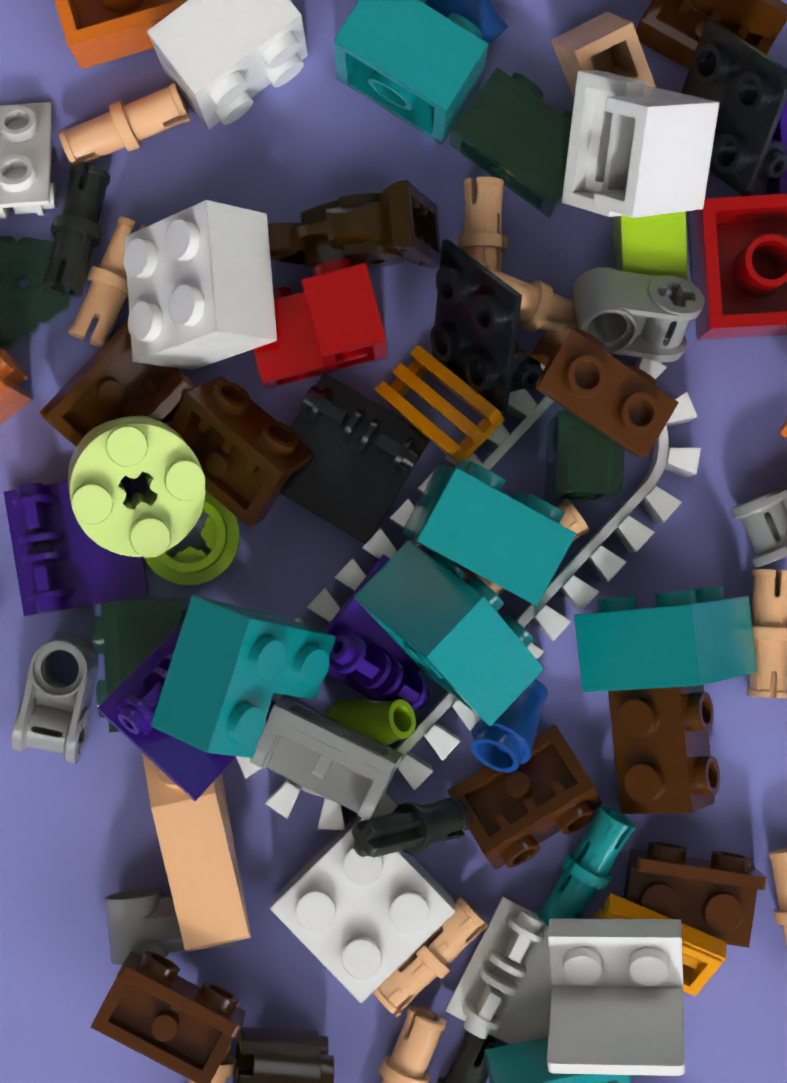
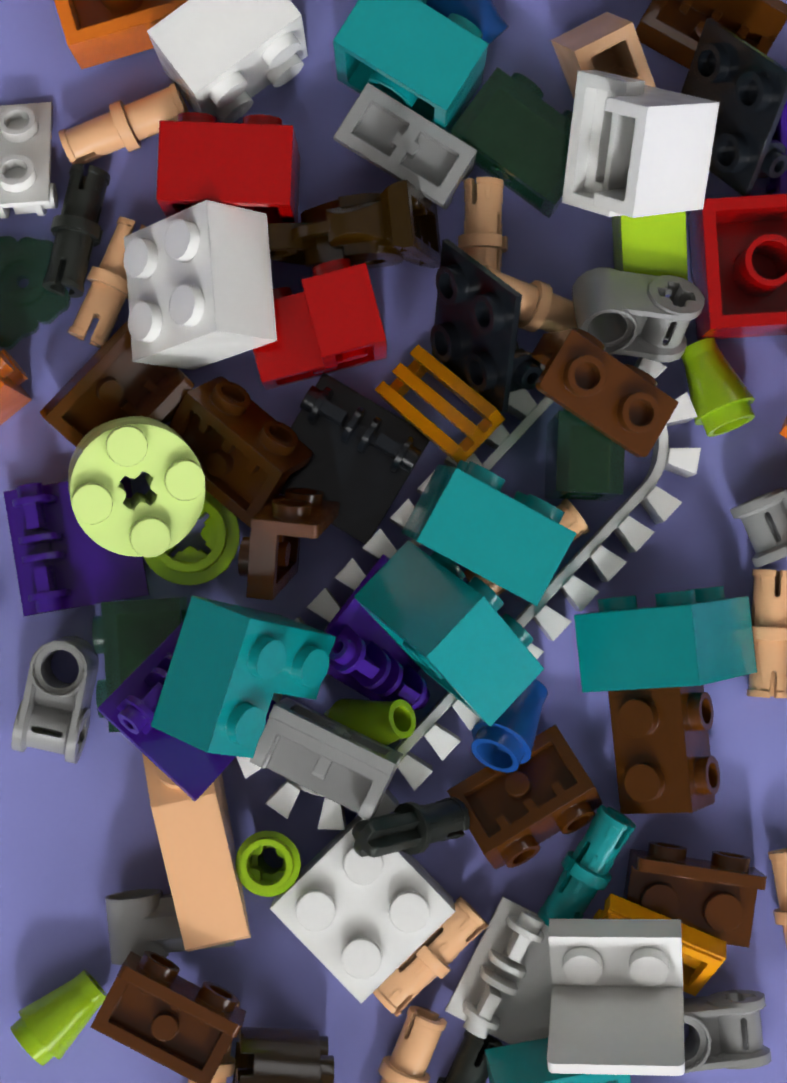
none -> lime cone [10,969,107,1066]
none -> red brick [156,112,300,224]
none -> lime cone [235,831,301,897]
none -> reddish brown bracket [238,488,340,600]
none -> light grey hinge [333,82,477,210]
none -> lime cone [681,338,755,437]
none -> light grey piece [684,990,771,1073]

